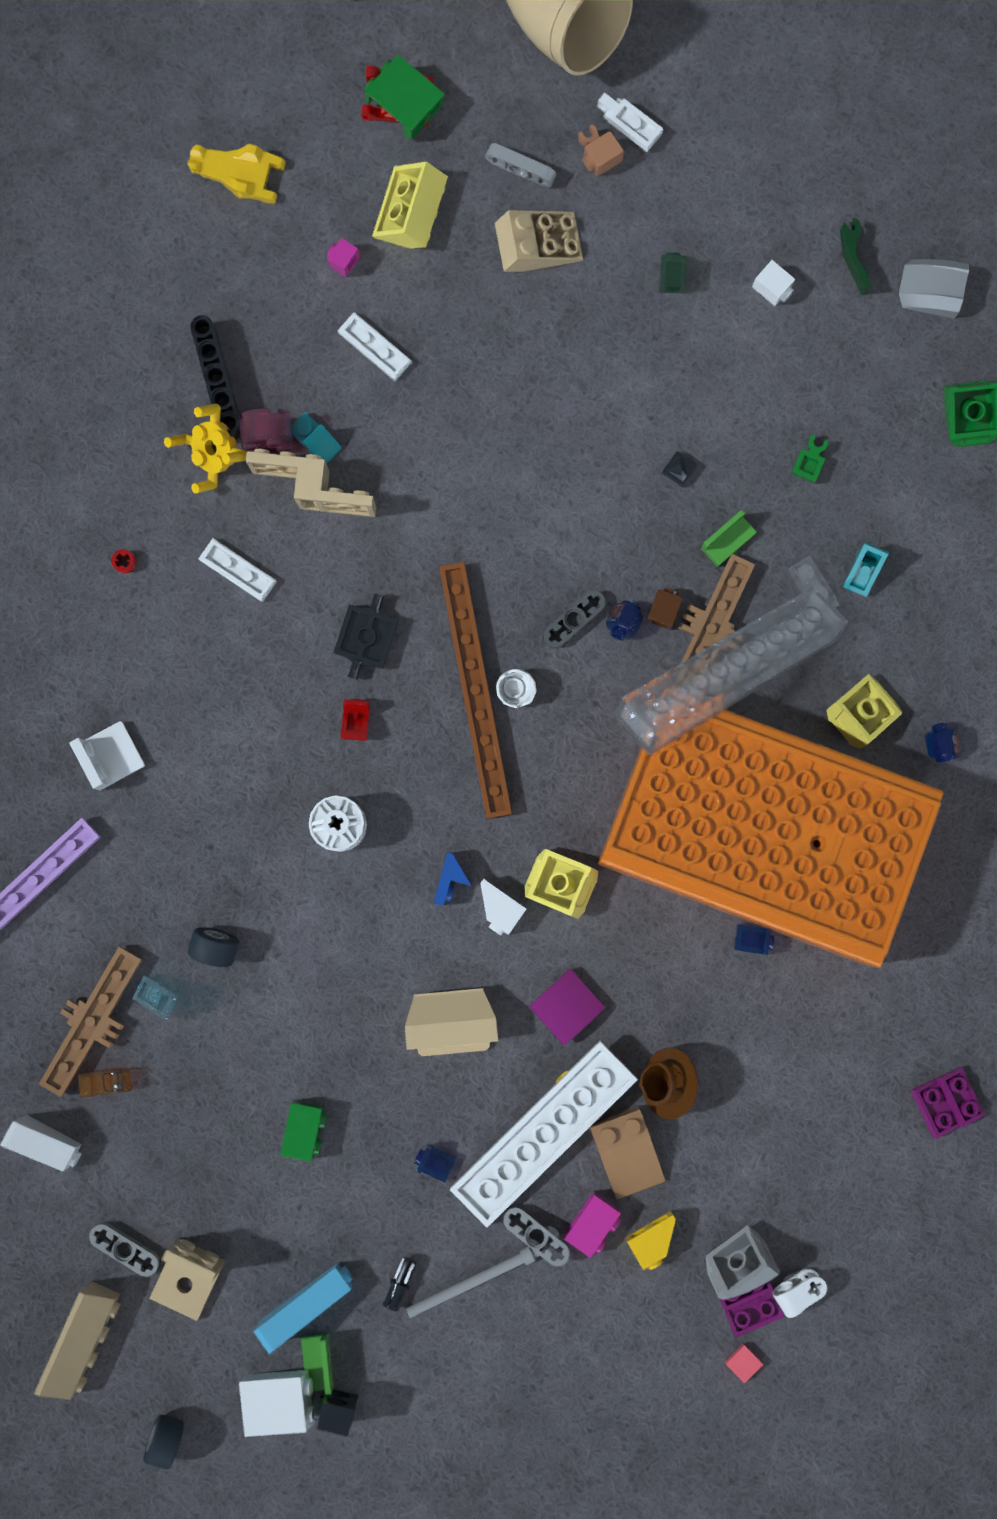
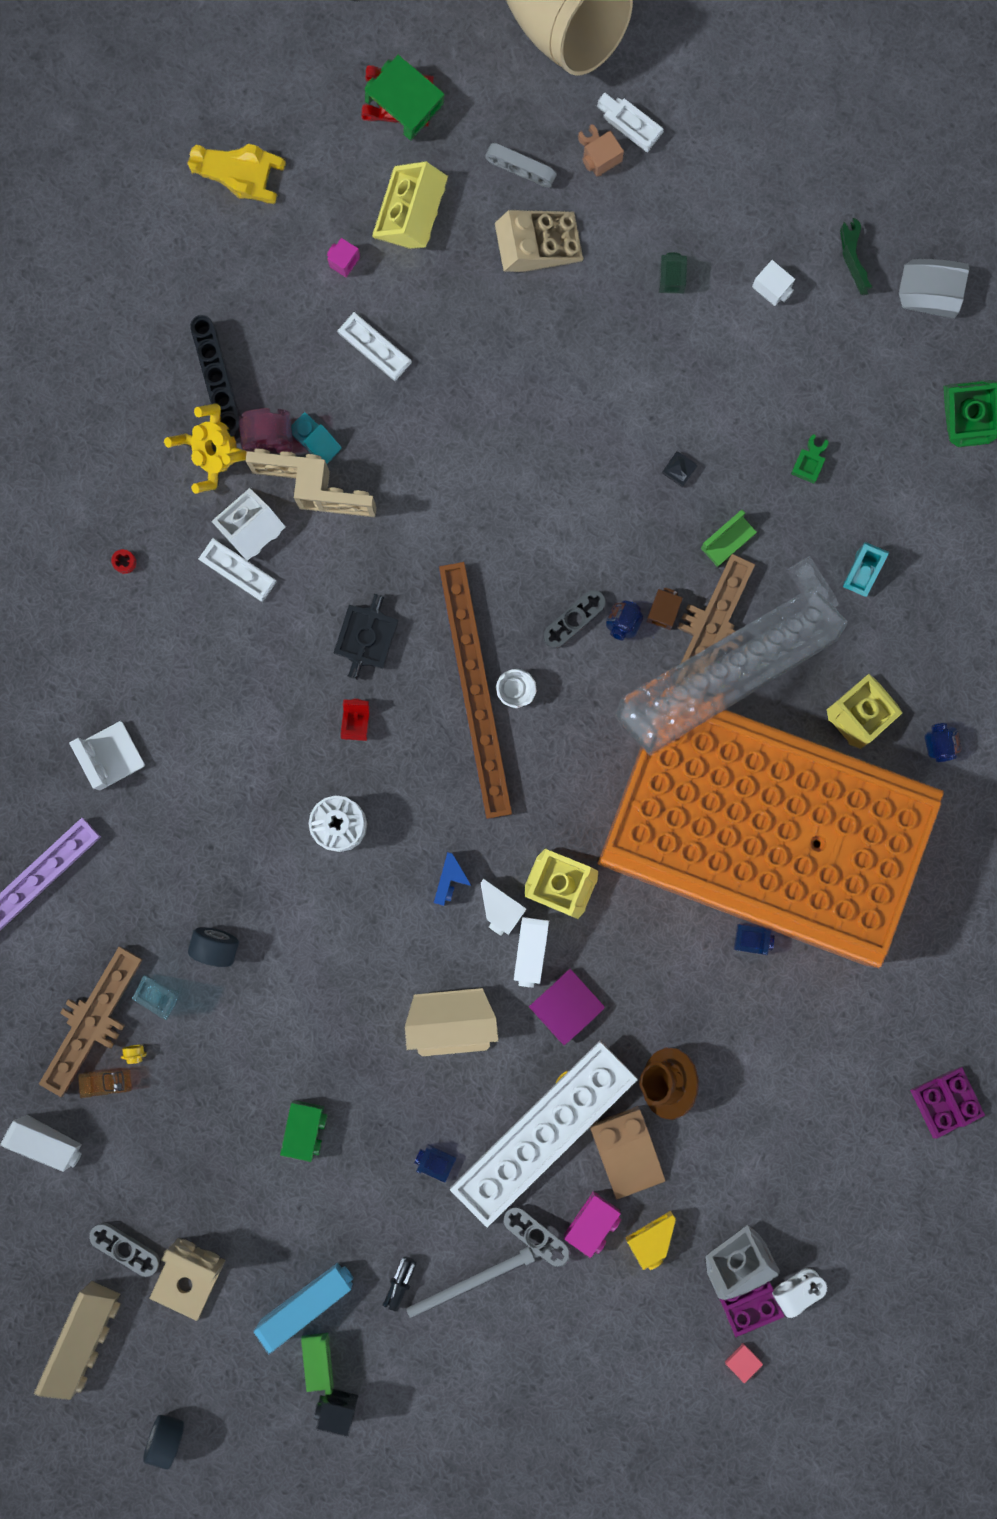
white brick [239,1370,316,1437] -> none
none -> yellow plate [120,1044,147,1064]
none -> white slope [211,488,285,561]
none -> white slope [514,917,549,988]

